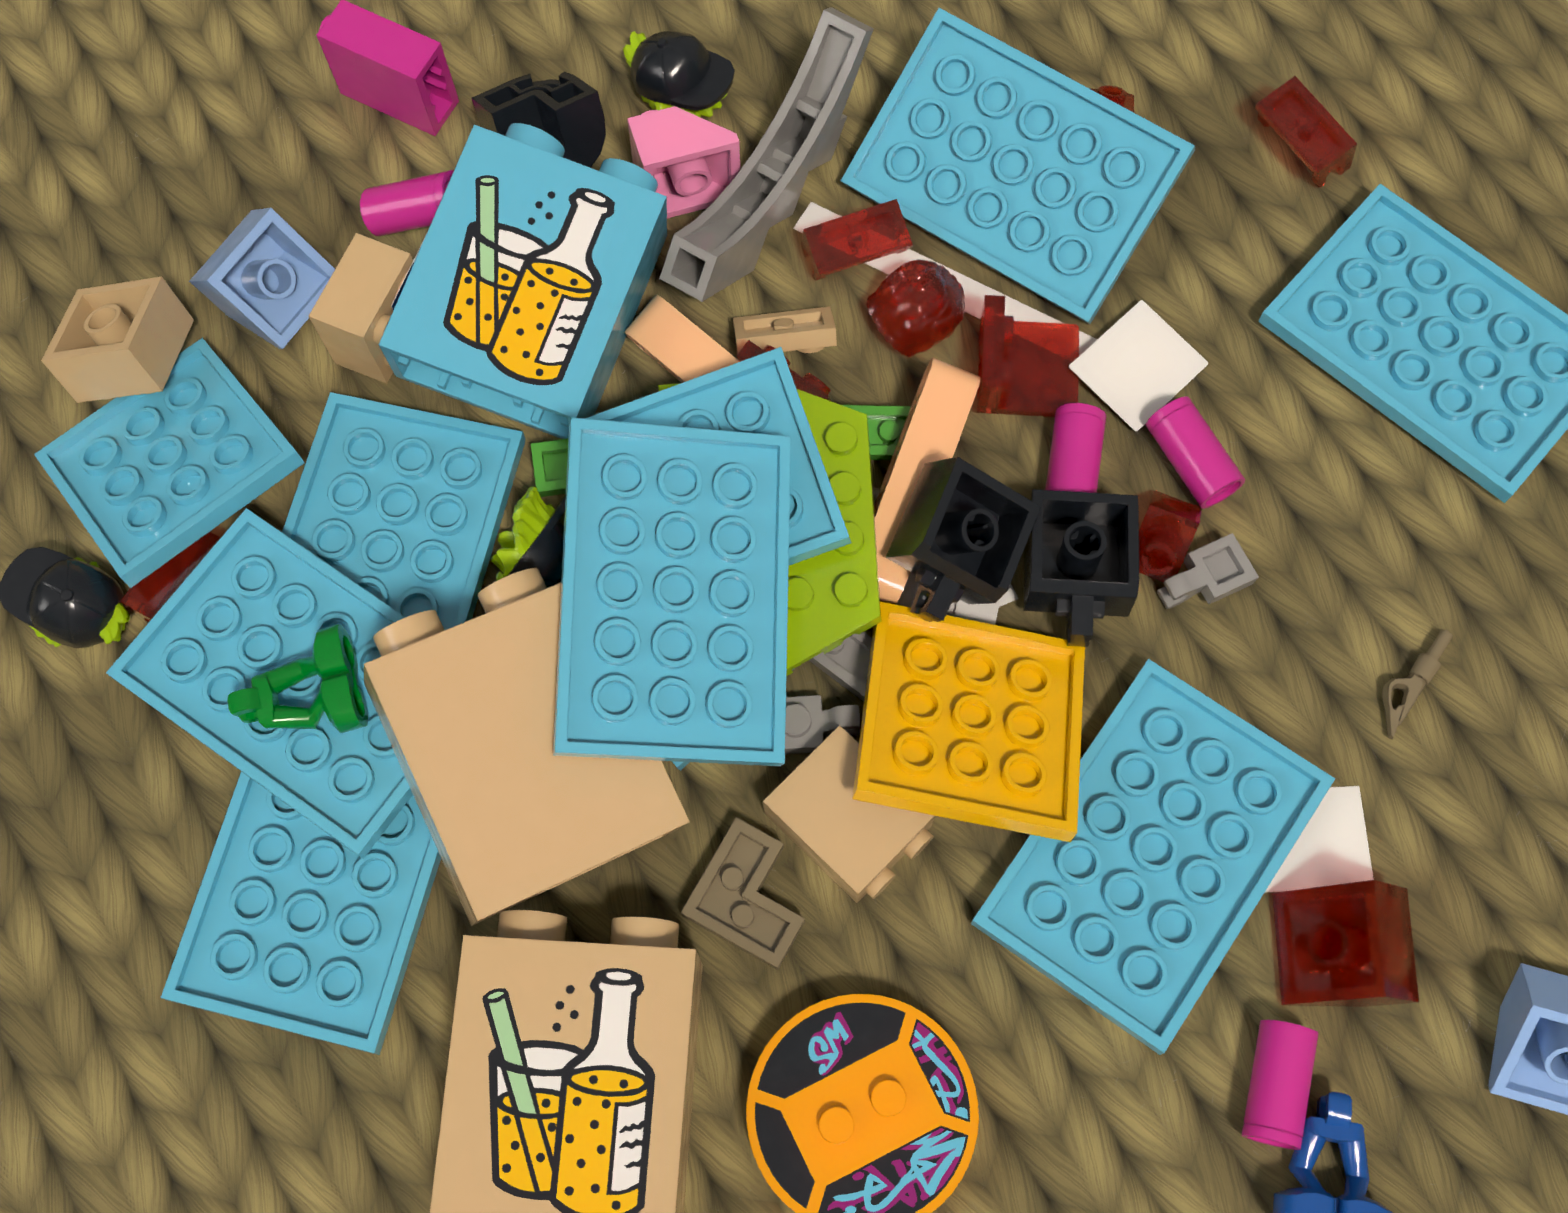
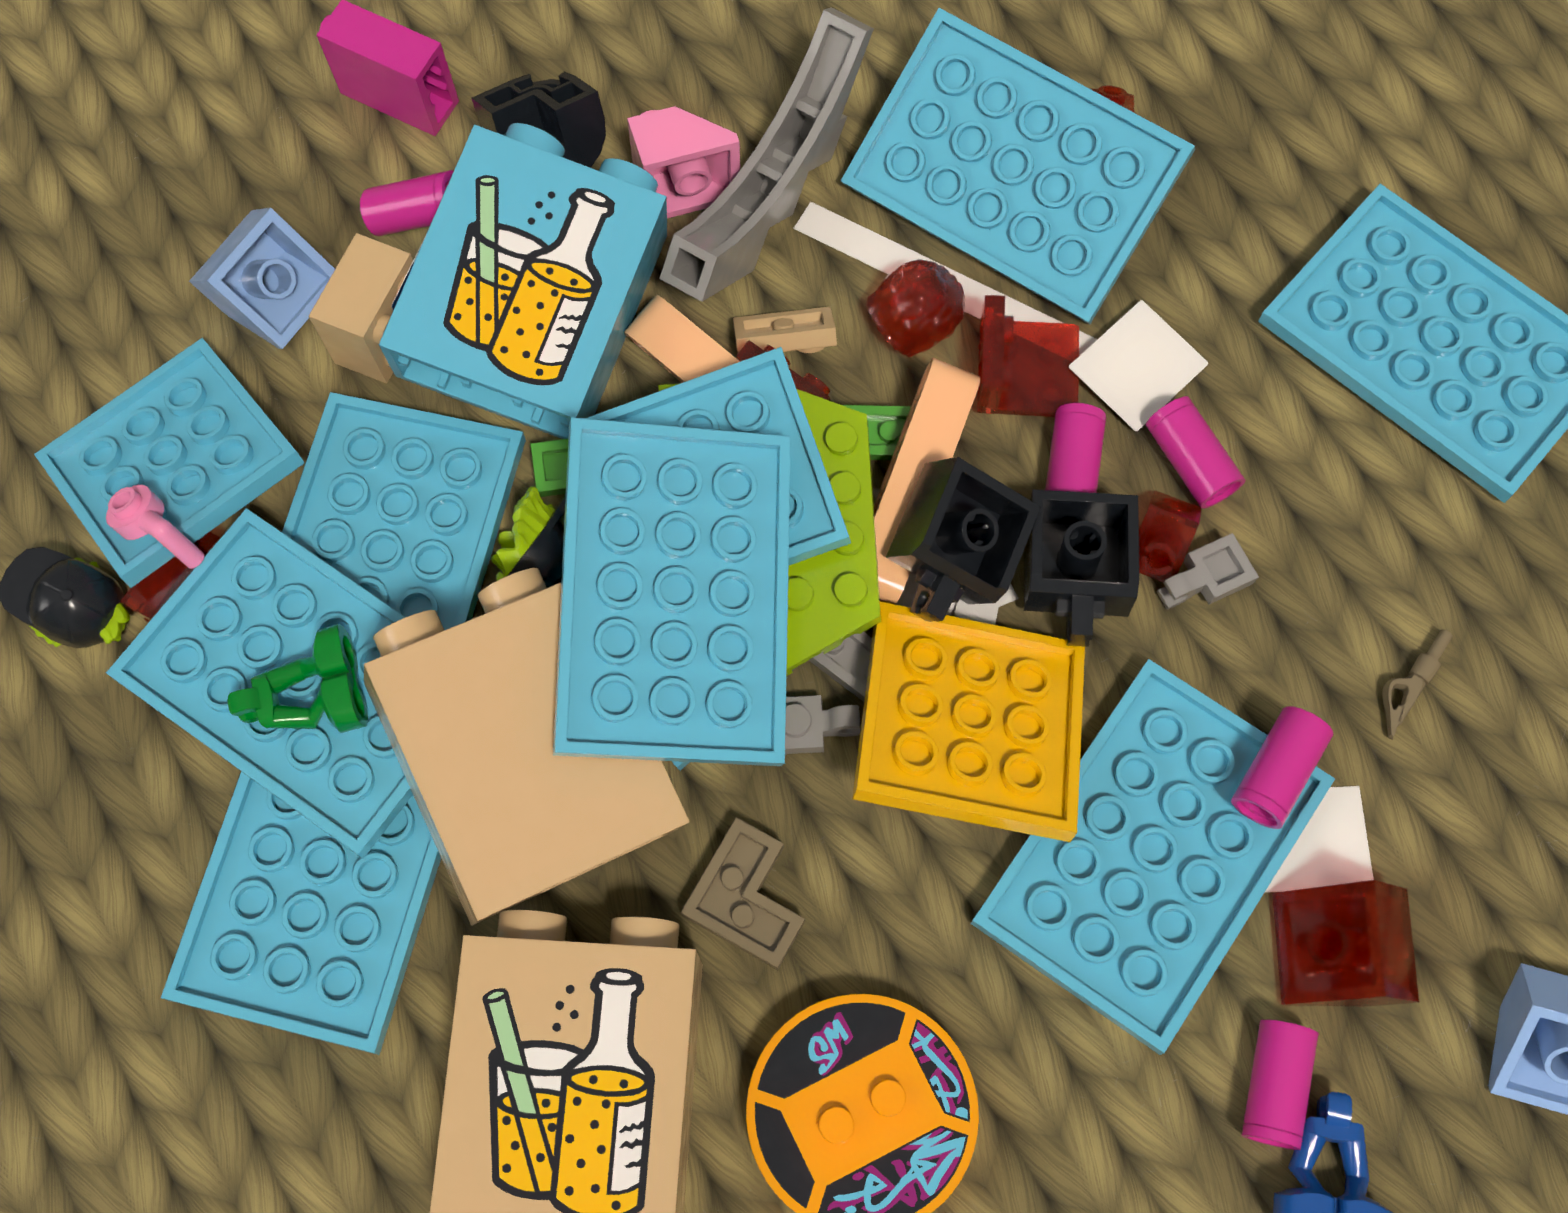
tan brick [41,276,194,403] -> none
black hair [623,31,735,117] -> none
tan brick [763,725,935,903] -> none
clear red hinge [801,199,913,281] -> none
clear red hinge [1255,76,1357,187] -> none
none -> bright pink plate [106,485,204,569]
none -> dark pink pin [1231,706,1334,829]

